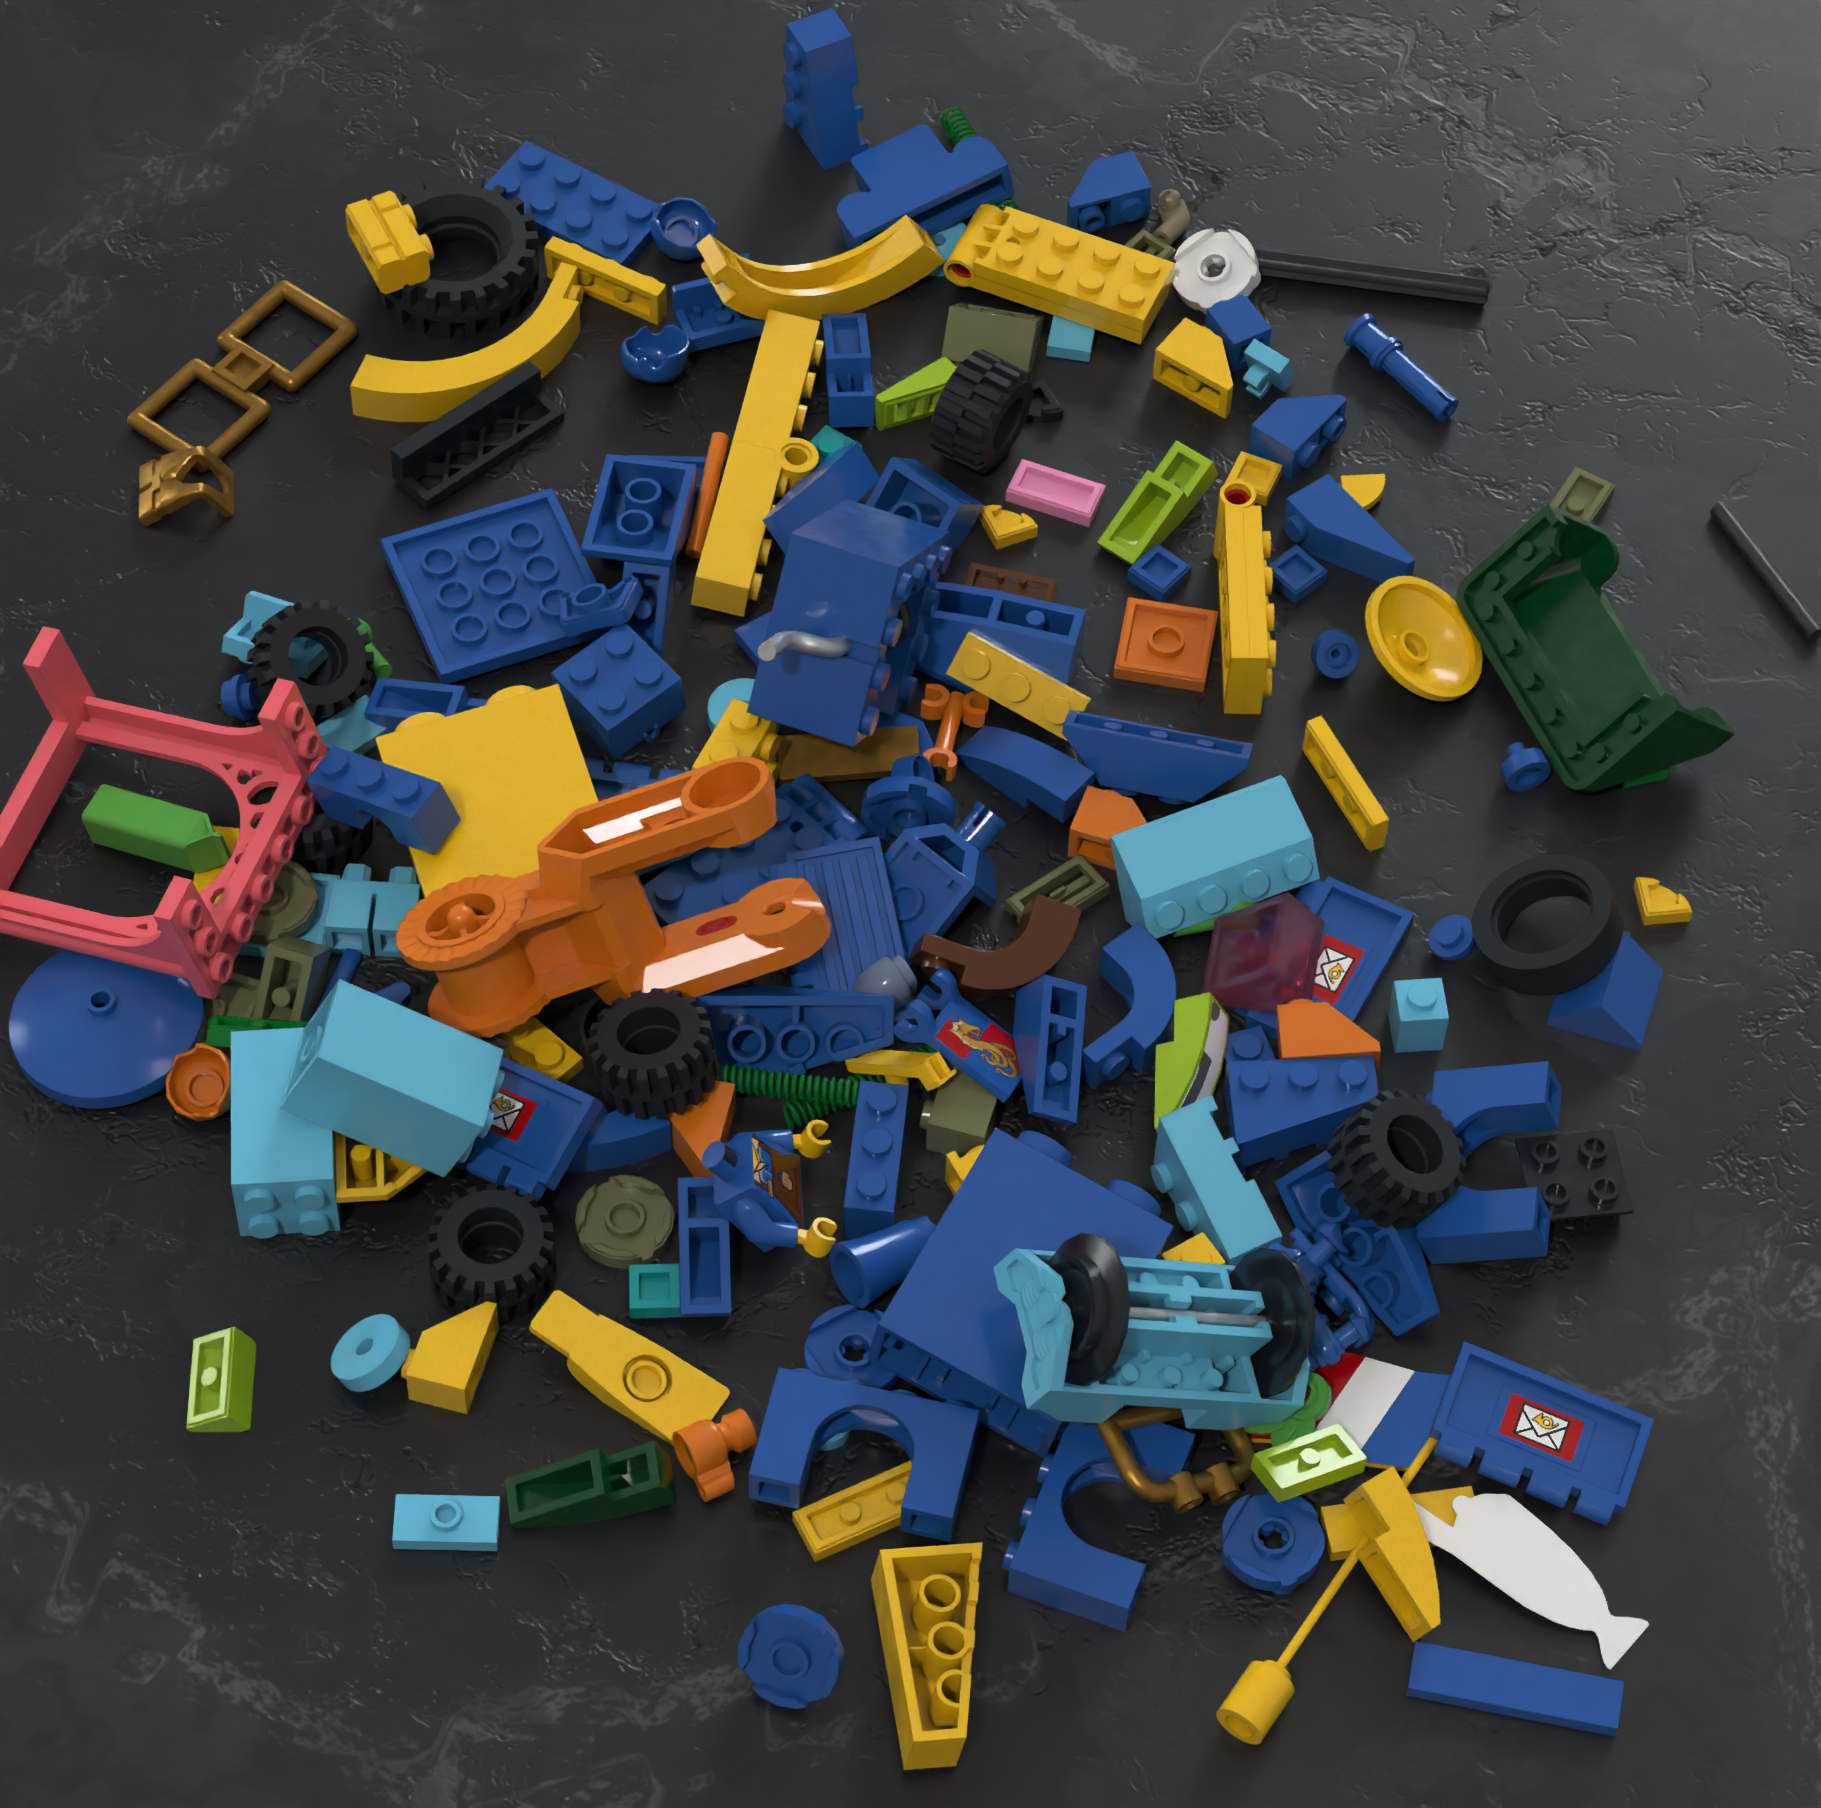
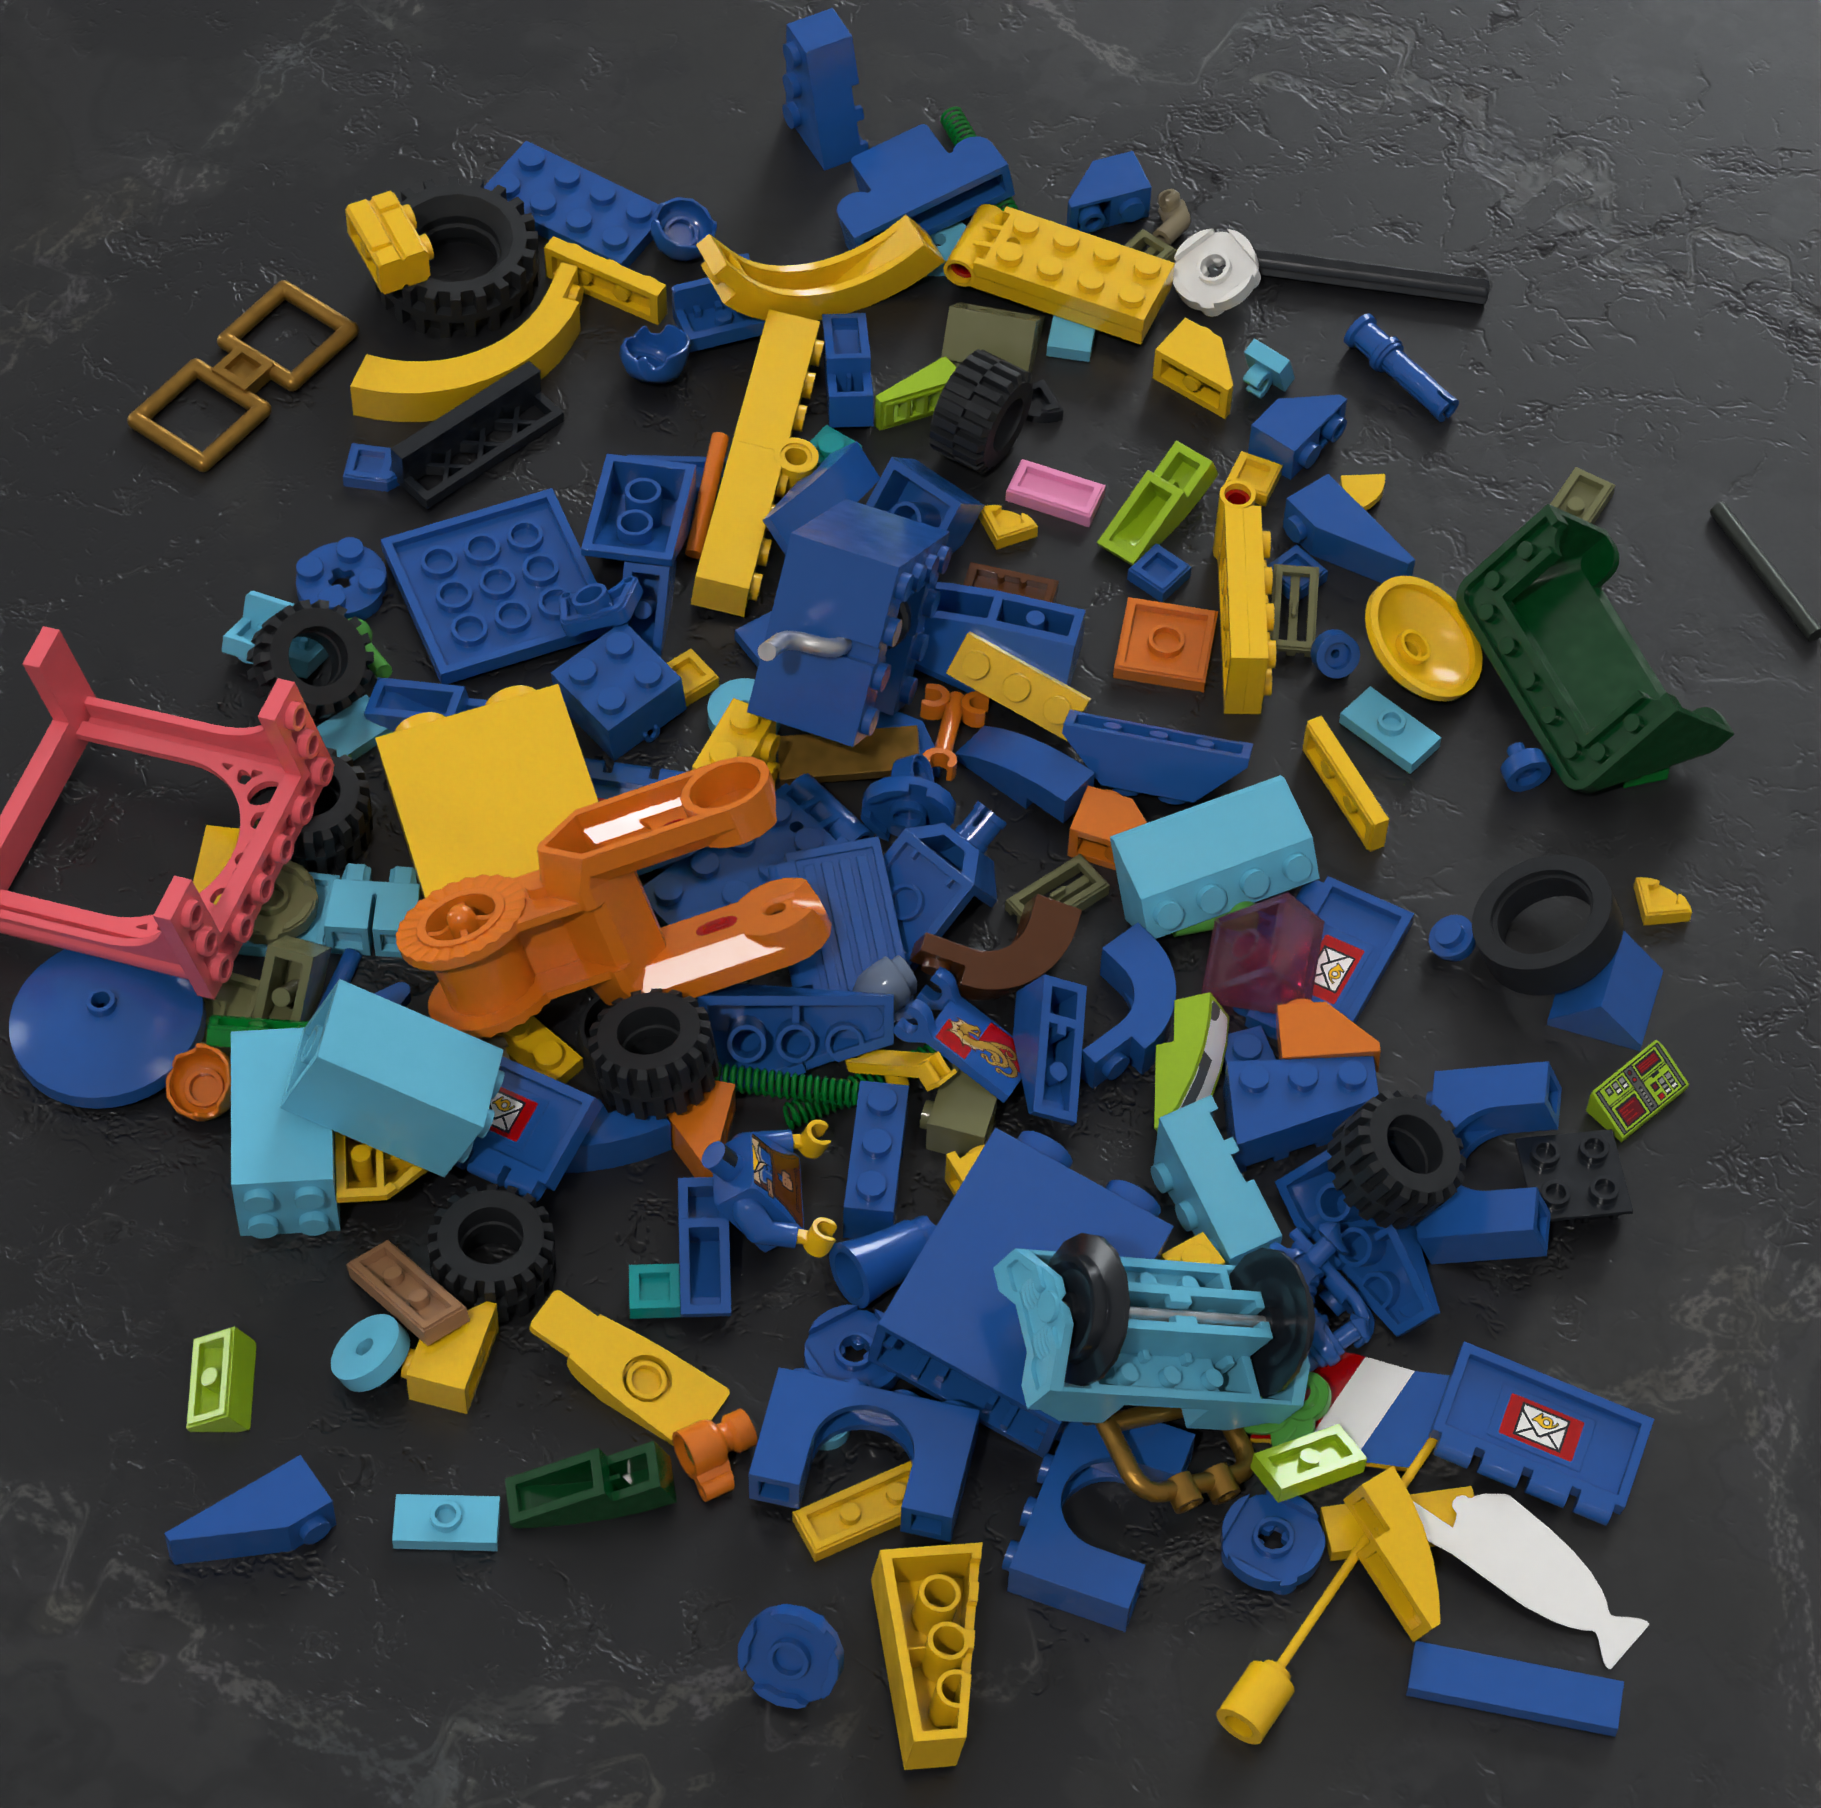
bright green piece [82,784,231,873] -> none
pearl gold piece [139,446,234,526] -> none
blue plate [221,674,261,721] -> none
blue arch [305,745,461,855] -> none
olive tile [575,1175,675,1269] -> none
blue brick [1205,293,1272,373] -> none
medium azure brick [1388,978,1449,1053] -> none
none -> blue slope [164,1455,337,1565]
none -> blue plate [296,537,388,620]
none -> blue tile [343,443,399,492]
none -> medium nougat tile [346,1240,470,1346]
none -> yellow tile [667,648,719,707]
none -> olive tile [1269,564,1319,657]
none -> medium azure plate [1339,686,1441,774]
none -> slope [1586,1040,1689,1143]

